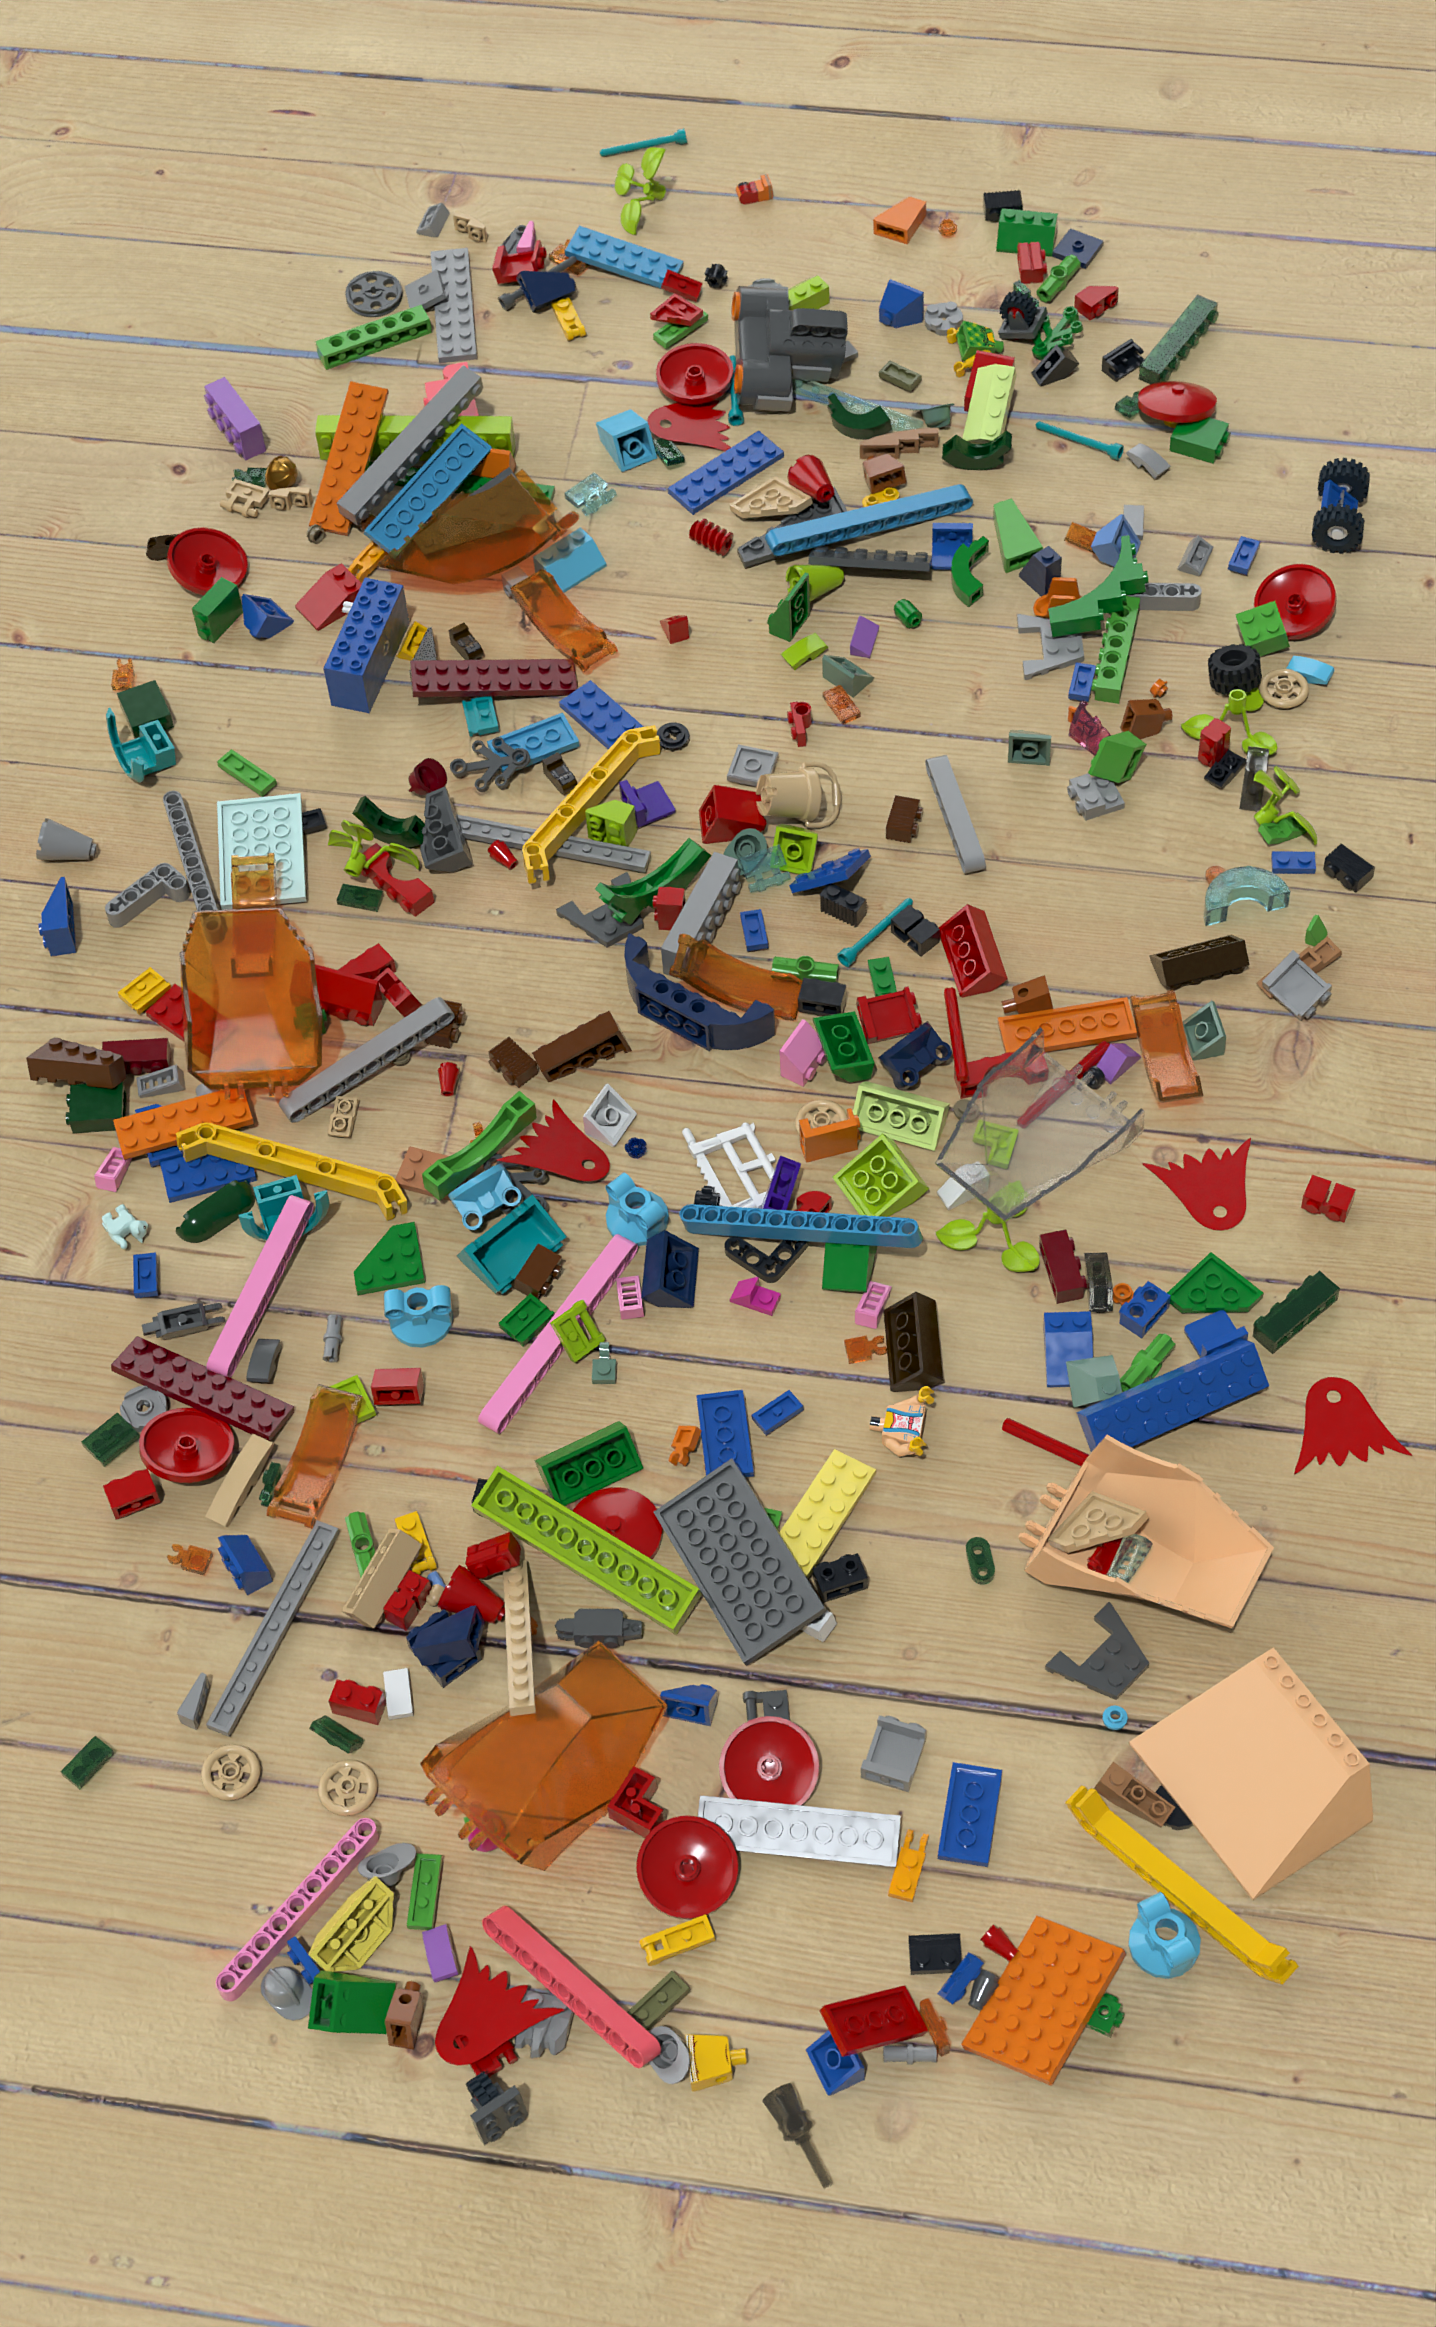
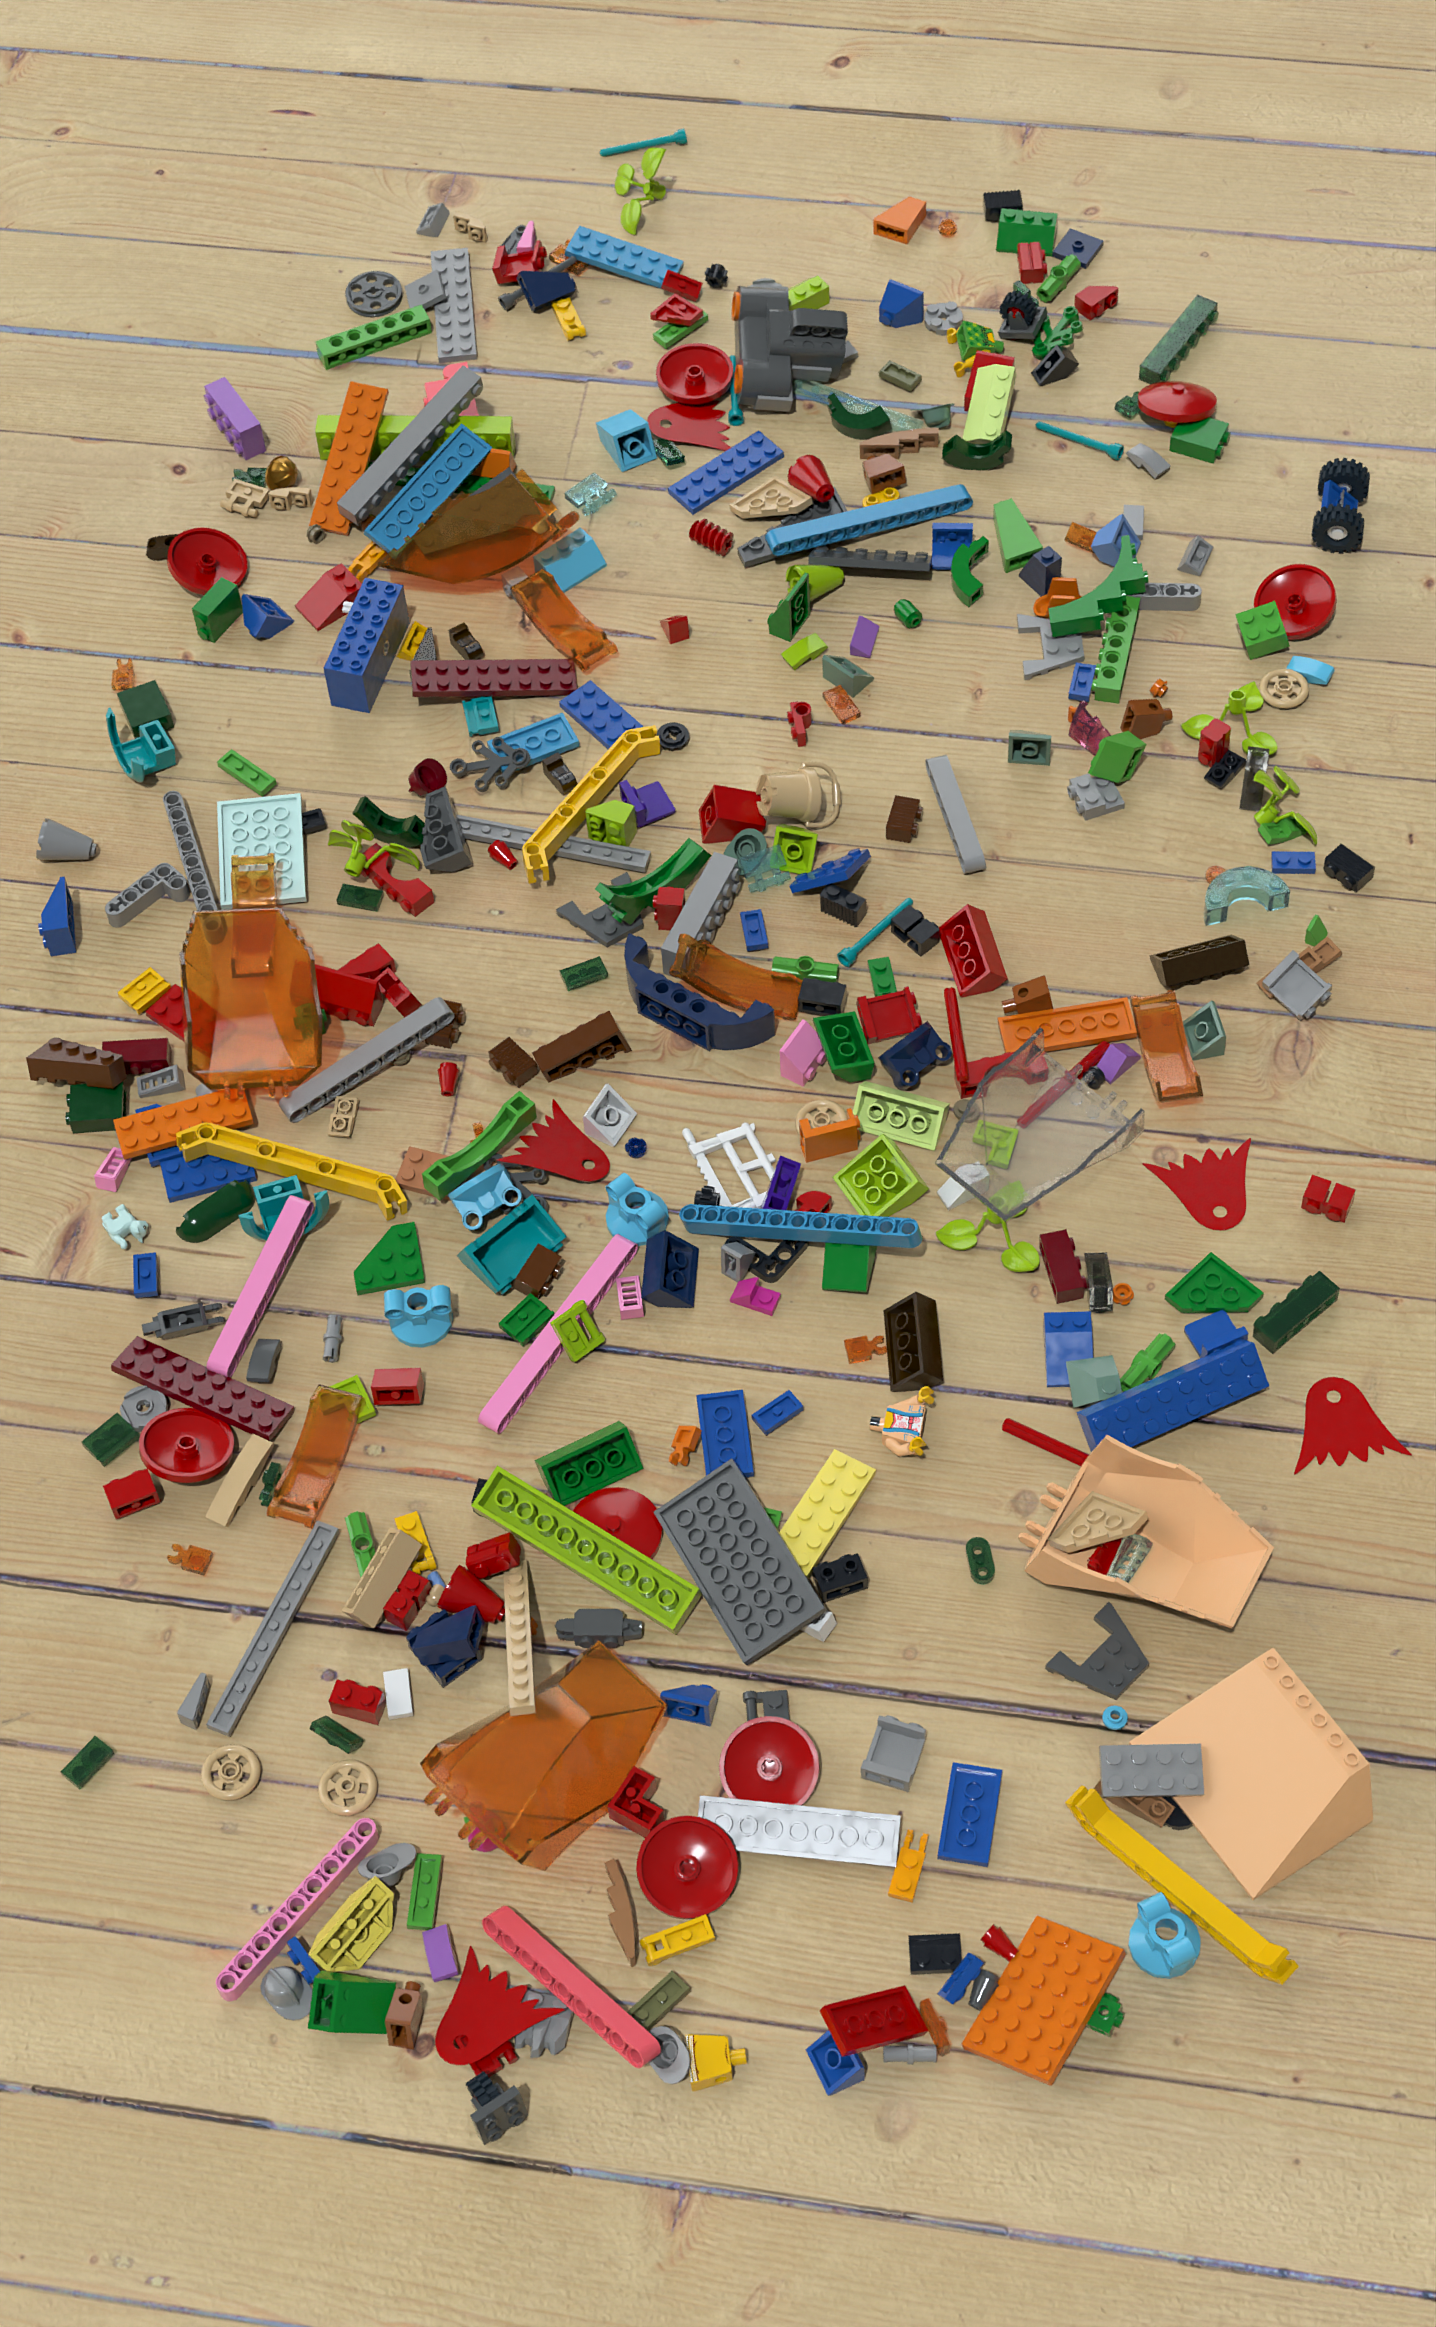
blue slope [218,1535,273,1596] -> none
sand green plate [592,1342,616,1384] -> none
light grey plate [727,745,779,787] -> none
leg [736,174,773,204] -> none
clear smoke piece [762,2083,833,2189] -> none
bright pink slope [855,1281,892,1329] -> none
black hinge [1101,339,1145,382] -> none
blue brick [1119,1281,1171,1339] -> none
black tyre [1208,644,1262,695] -> none
blue plate [1228,536,1260,575] -> none
none -> clear green plate [559,956,608,991]
none -> medium nougat slope [605,1859,636,1967]
none -> light grey slope [721,1242,756,1282]
none -> light grey plate [1099,1744,1204,1798]

